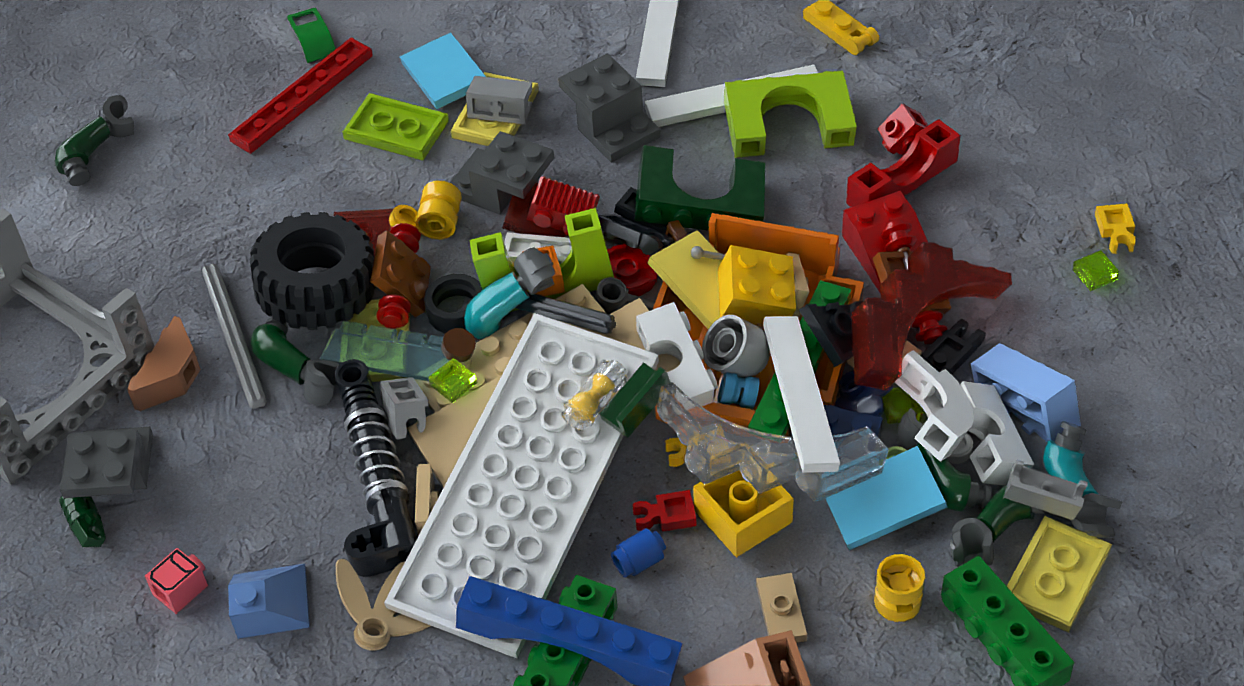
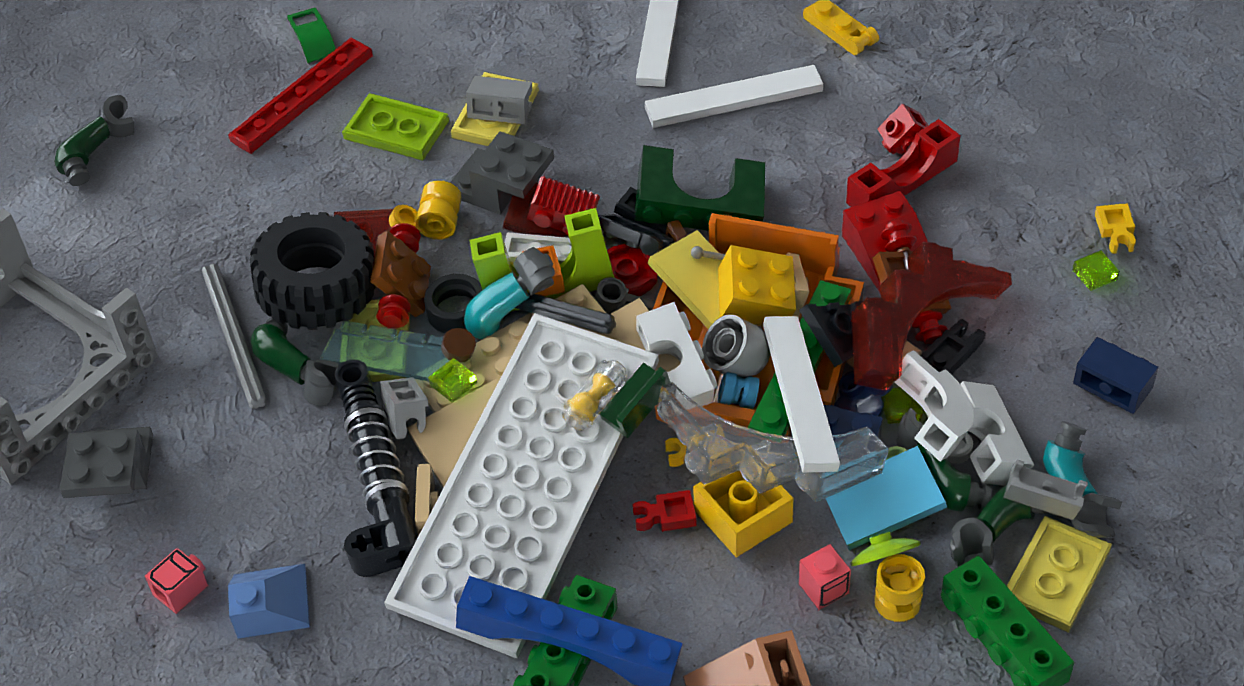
dark green hinge [59,496,106,548] -> none
nougat slope [127,316,201,411] -> none
tan plant [336,559,431,651] -> none
medium azure tile [400,32,486,109] -> none
dark grey bracket [558,53,660,163] -> none
blue brick [611,528,666,578] -> none
lime arch [724,71,857,158] -> none
tan plate [756,573,807,643] -> none
light blue wedge [971,343,1081,442] -> none
none -> coral brick [799,544,851,610]
none -> lime dish [850,532,921,567]
none -> dark blue brick [1073,337,1158,414]

